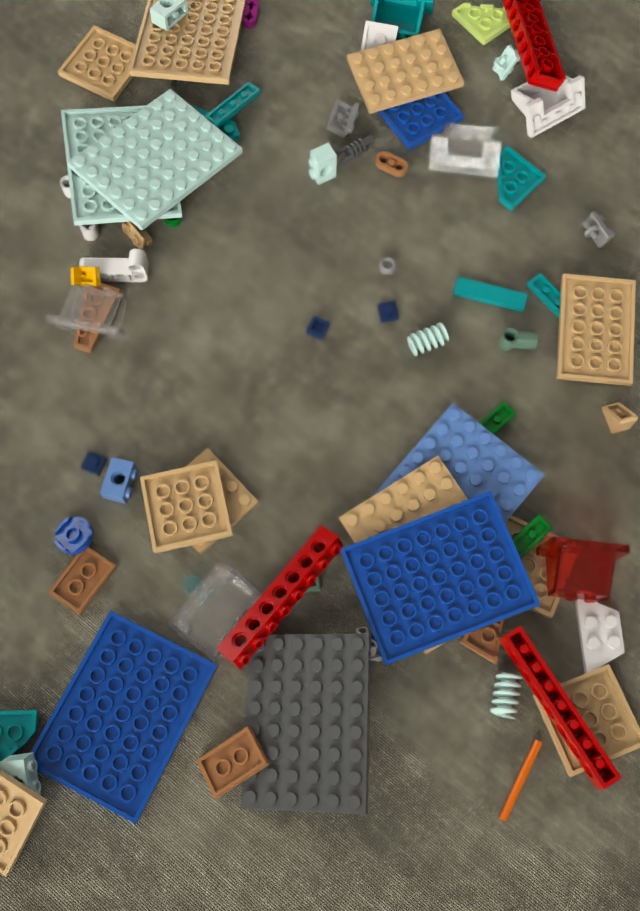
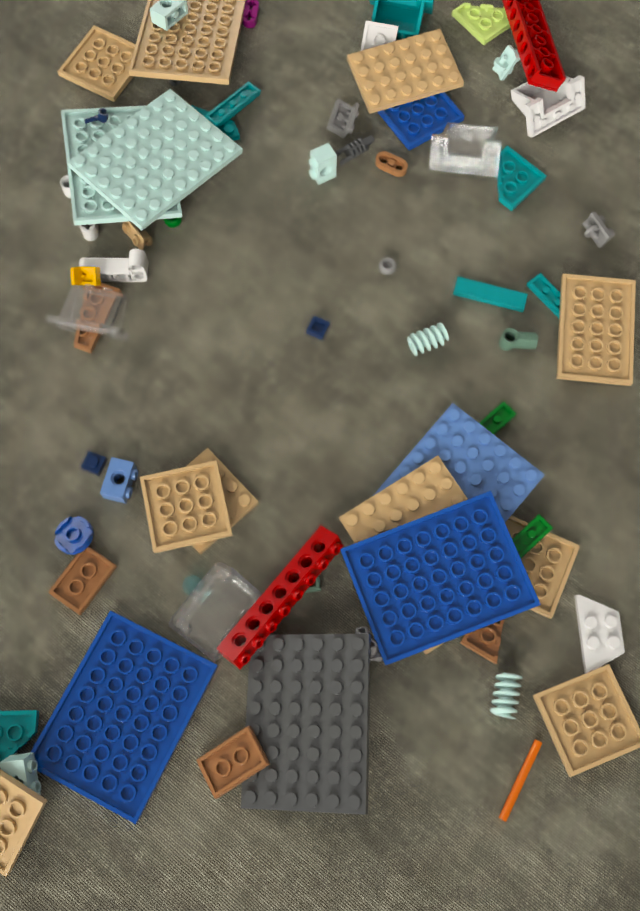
dark blue plate [377,301,399,323] -> none
red brick [499,626,622,790] -> none
clear red windscreen [536,536,630,603] -> none
tan slope [602,402,638,434] -> none
none -> dark blue hand [84,108,108,124]

